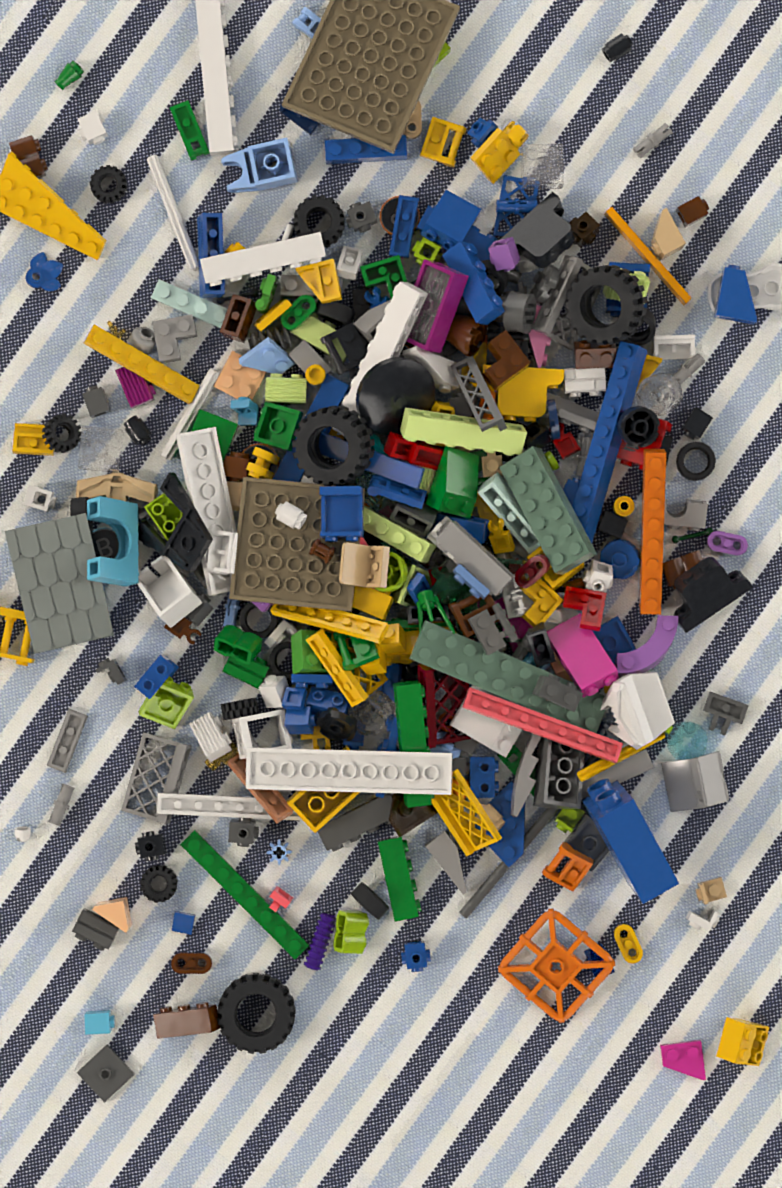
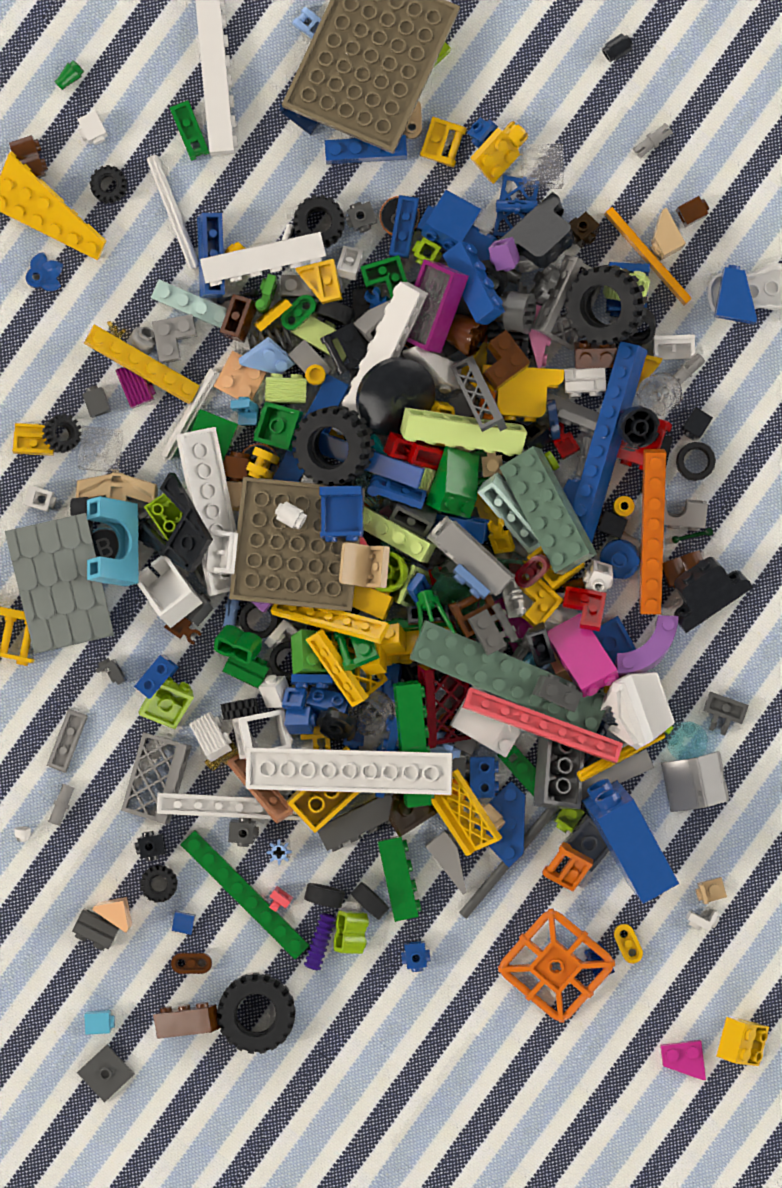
black brick [123,415,152,446] -> none
light blue brick [221,137,298,193] -> none
reddish brown bush [309,538,336,564] -> none
light grey slope [511,733,541,817] -> none
medium lavender plate [707,531,748,556] -> none
none -> black tyre [304,883,345,908]

